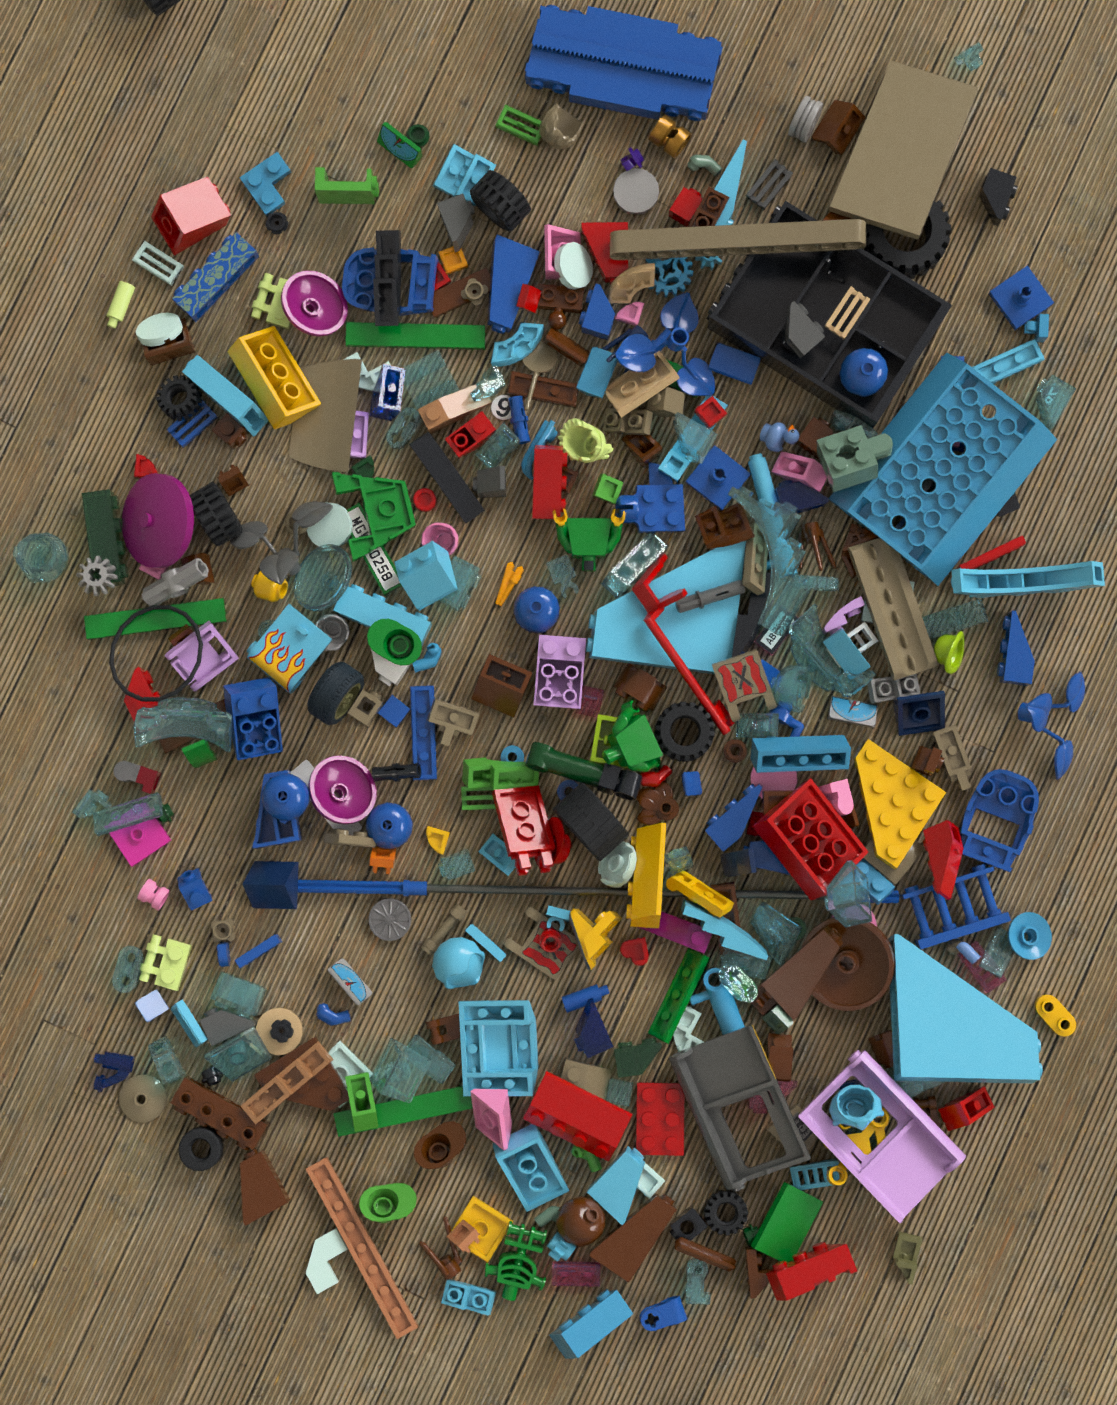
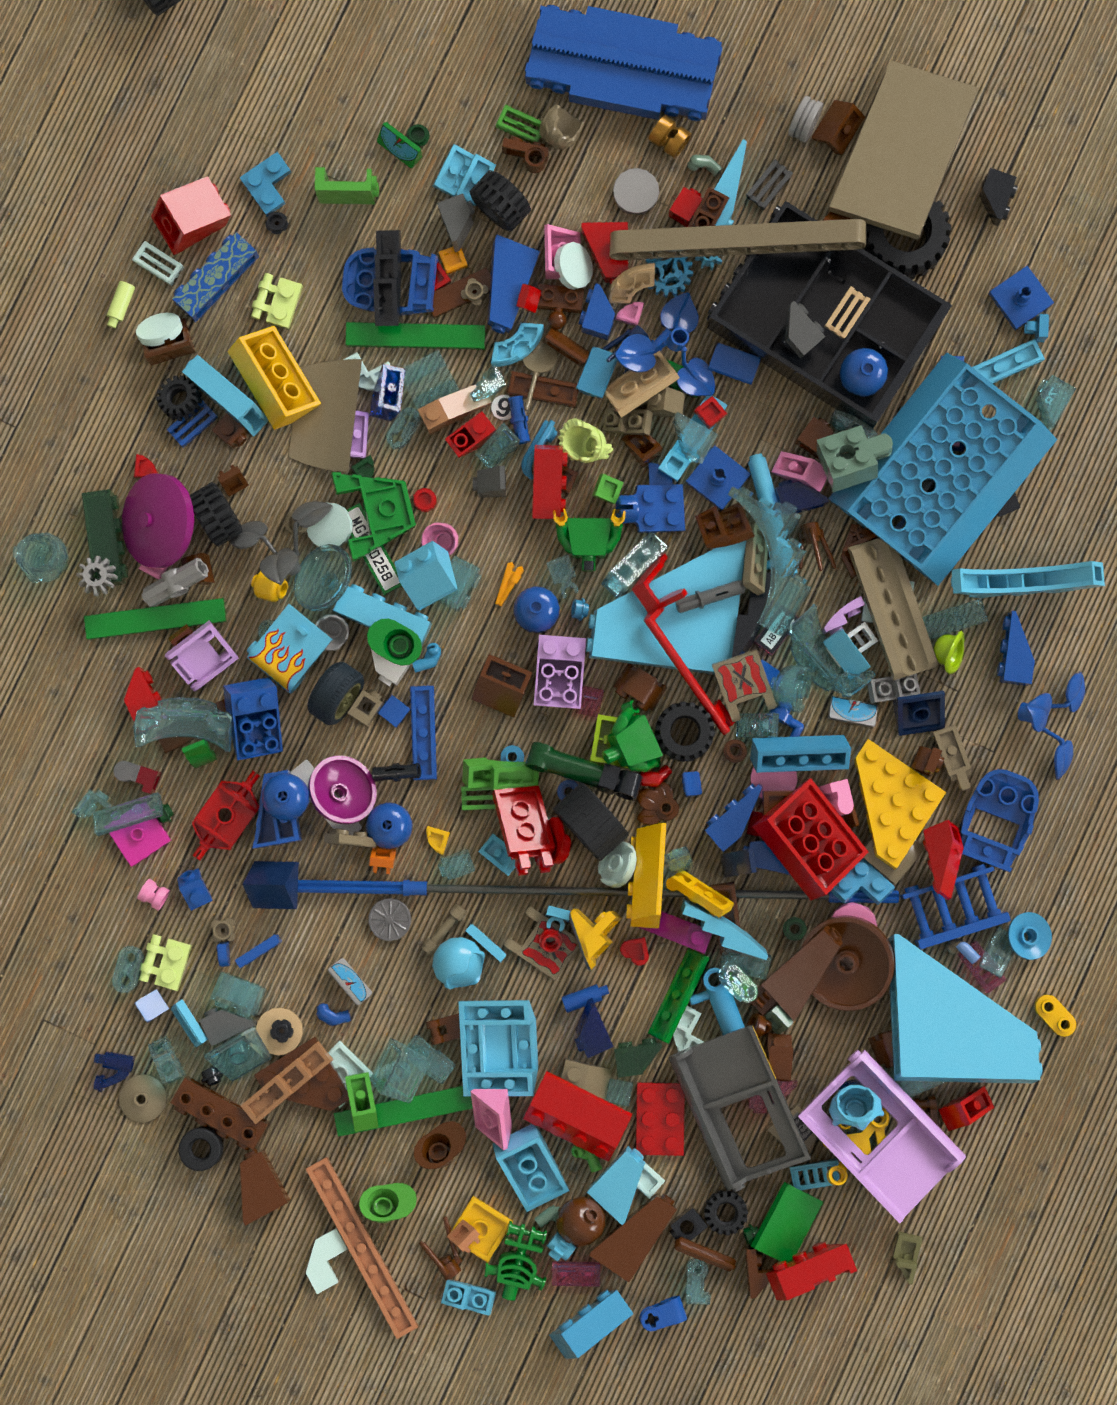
black piece [109,605,203,702] -> none
magenta dish [281,270,348,337] -> none
black slope [409,431,485,524] -> none
dark tan hinge [427,698,479,746] -> none
dark purple plate [620,147,644,171] -> none
clear light blue wing [750,901,802,966] -> none
medium blue animal [760,422,800,452] -> none
clear light blue beam [794,575,839,591] -> none
clear light blue slope [824,860,872,927] -> none
clear light blue tile [954,42,984,71] -> none
red tile [956,535,1026,569] -> none
none -> red plate [192,770,260,861]
none -> reddish brown plate [502,137,549,173]
none -> dark azure plate [571,598,589,621]
none -> reddish brown tile [746,1013,772,1038]

